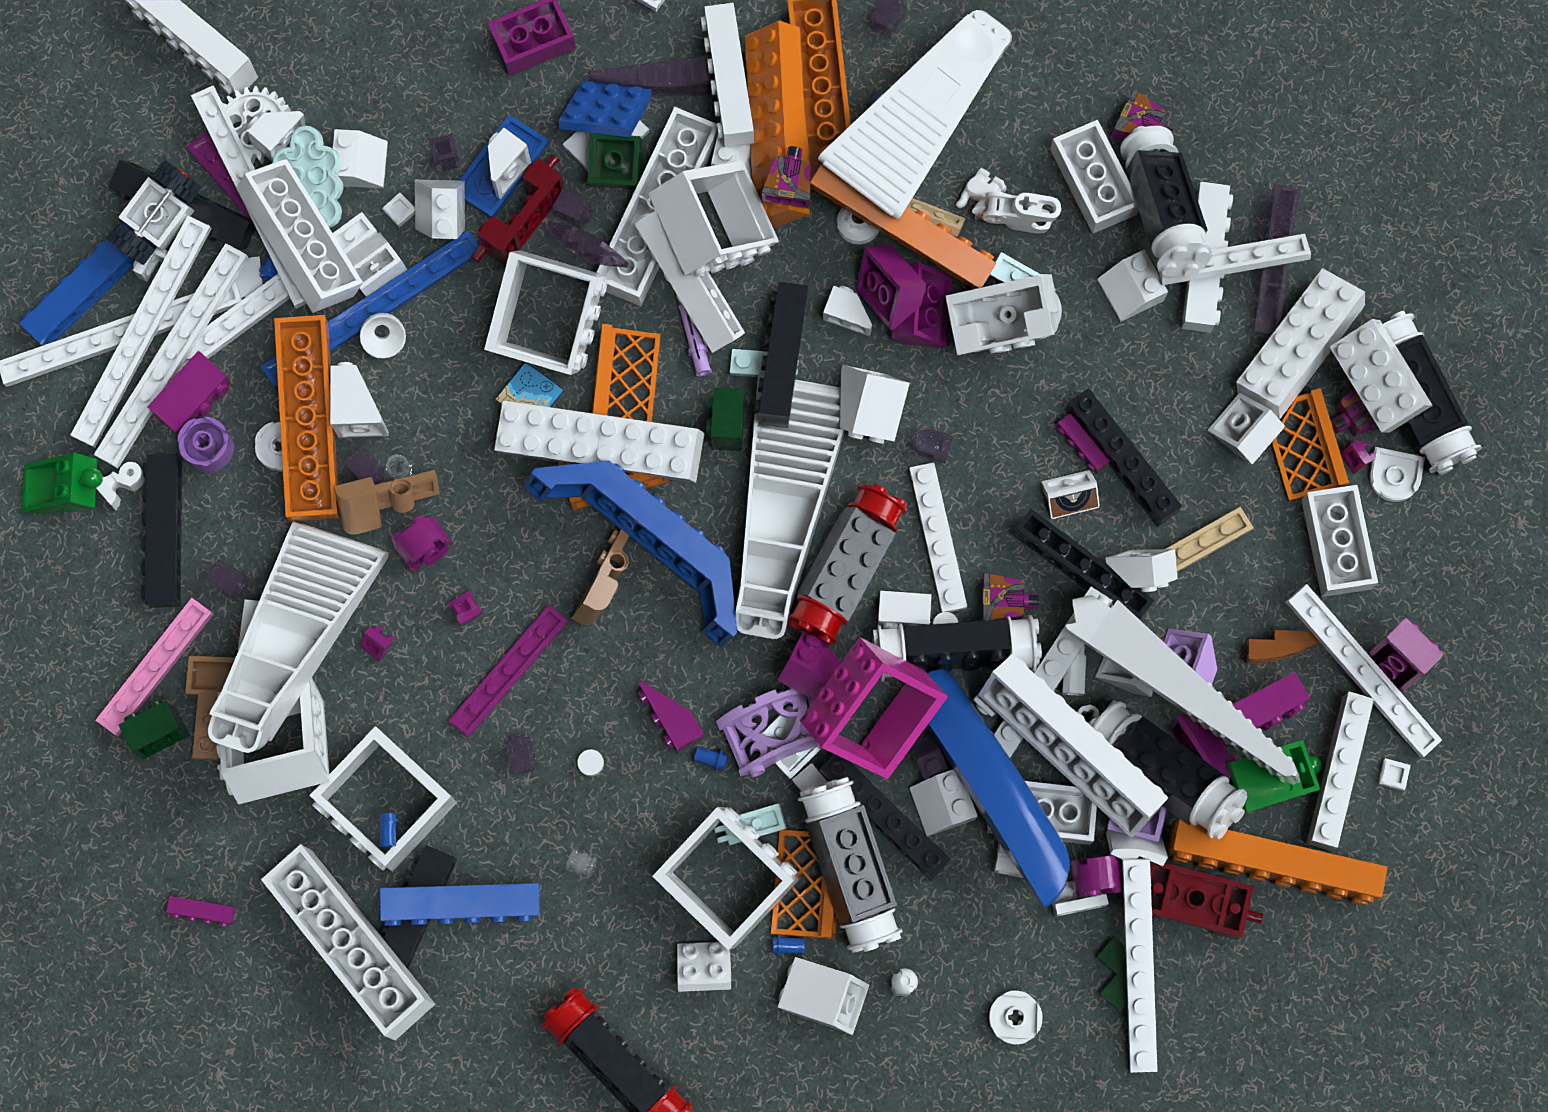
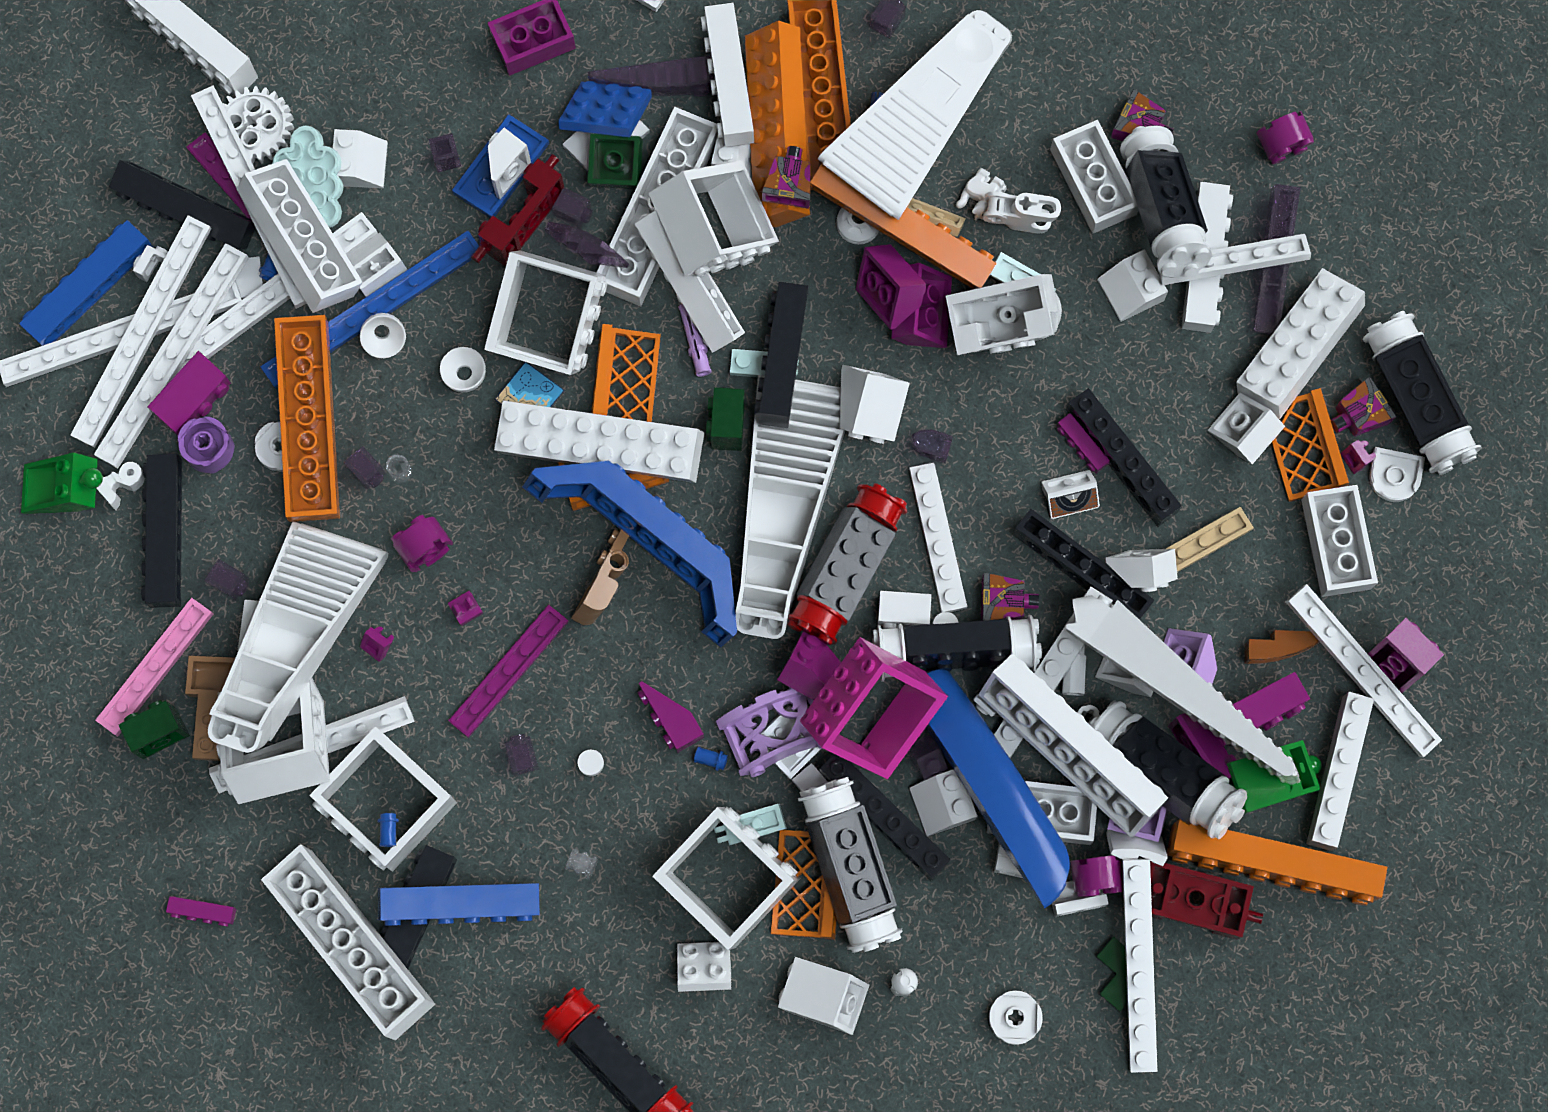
brick [106,160,202,265] -> none
white slope [248,111,305,162] -> none
white slope [330,362,389,438] -> none
medium nougat plate [334,470,439,534] -> none
white tile [382,193,415,228] -> none
white slope [415,179,465,239] -> none
blue pin [772,935,805,956] -> none
white slope [823,286,872,336] -> none
white brick [1330,319,1433,433] -> none
white tile [1378,758,1410,791] -> none
none -> white plate [209,696,415,793]
none -> white piece [440,347,486,392]
none -> magenta brick [1256,111,1314,165]

